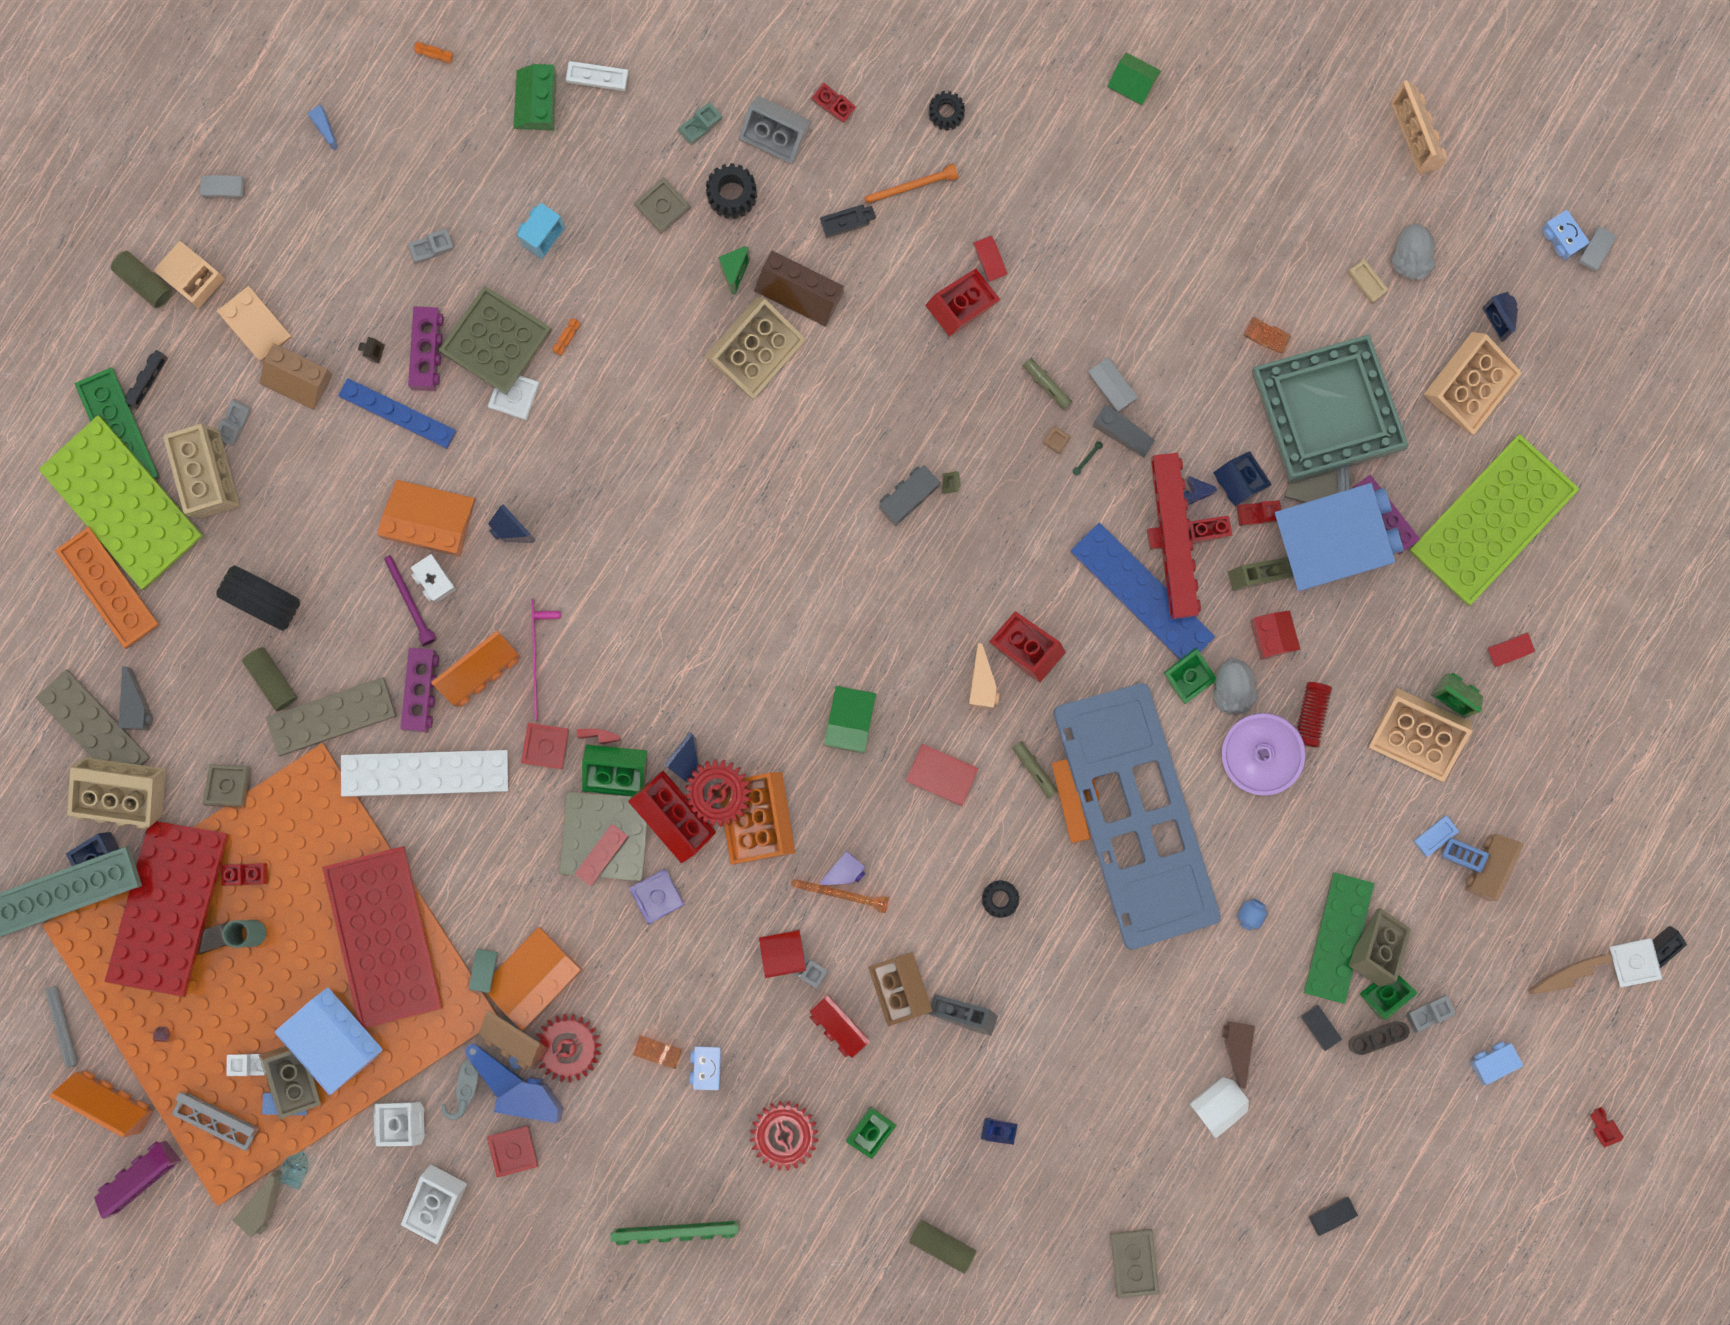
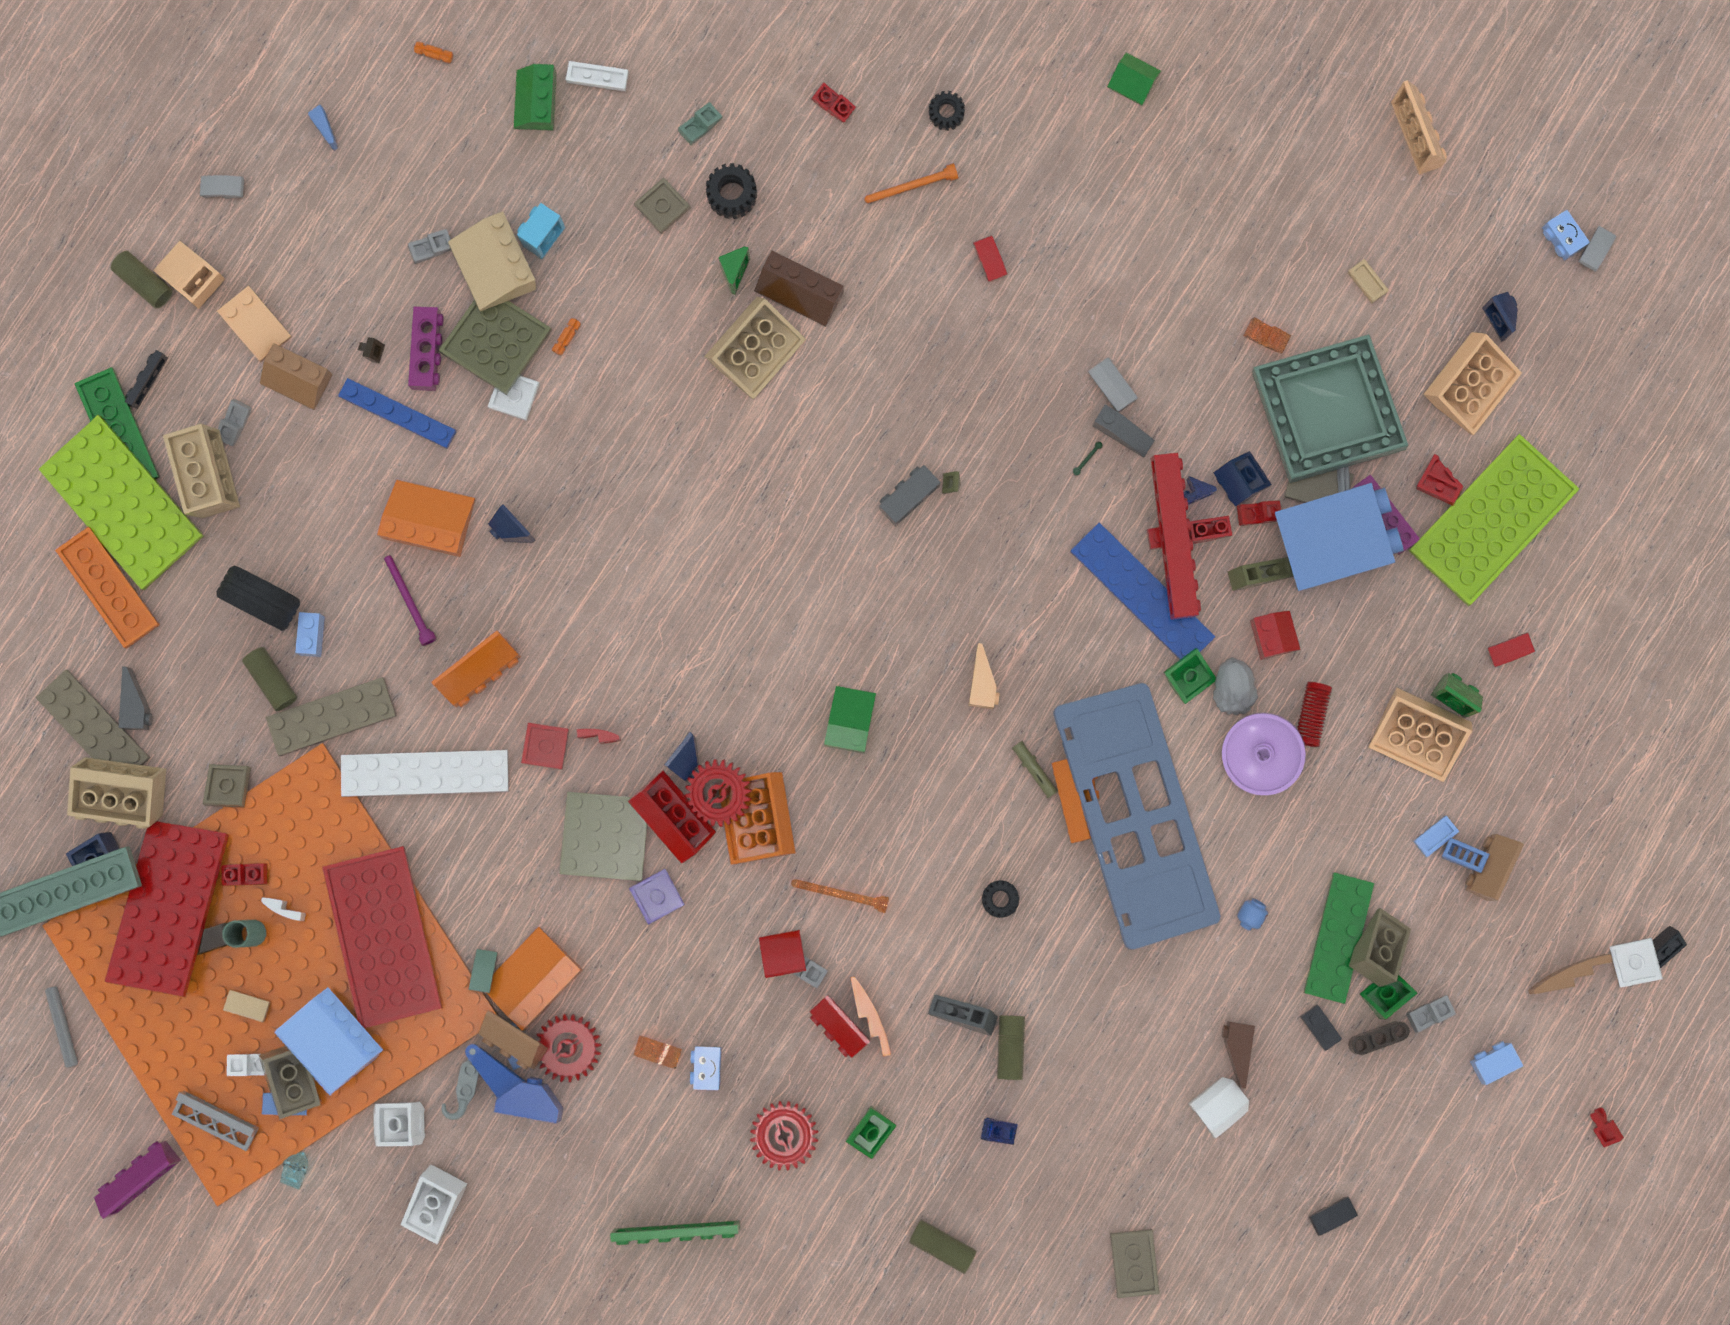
orange slope [49,1070,154,1138] -> none
hinge [152,1026,170,1042] -> none
dark tan slope [233,1170,282,1237] -> none
magenta brick [400,648,439,733] -> none
white brick [411,554,457,604] -> none
red plate [487,1125,538,1178] -> none
dark pink piece [532,599,561,721] -> none
plate [575,824,629,886] -> none
green slope [582,744,647,796] -> none
light grey slope [739,96,812,164] -> none
black hinge [820,205,876,238] -> none
slope [820,851,866,886] -> none
medium nougat slope [868,952,932,1026] -> none
tile [906,744,979,806] -> none
red slope [925,268,1000,337] -> none
red slope [989,611,1066,683] -> none
olive pin [1022,357,1073,410] -> none
medium nougat tile [1043,426,1071,454] -> none
light grey piece [1391,224,1436,280] -> none
none -> tan tile [223,990,271,1022]
none -> white slope [261,897,306,921]
none -> light blue brick [295,612,325,657]
none -> tan slope [448,211,536,312]
none -> slope [850,976,891,1057]
none -> olive piece [997,1015,1025,1080]
none -> red wing [1416,454,1463,506]

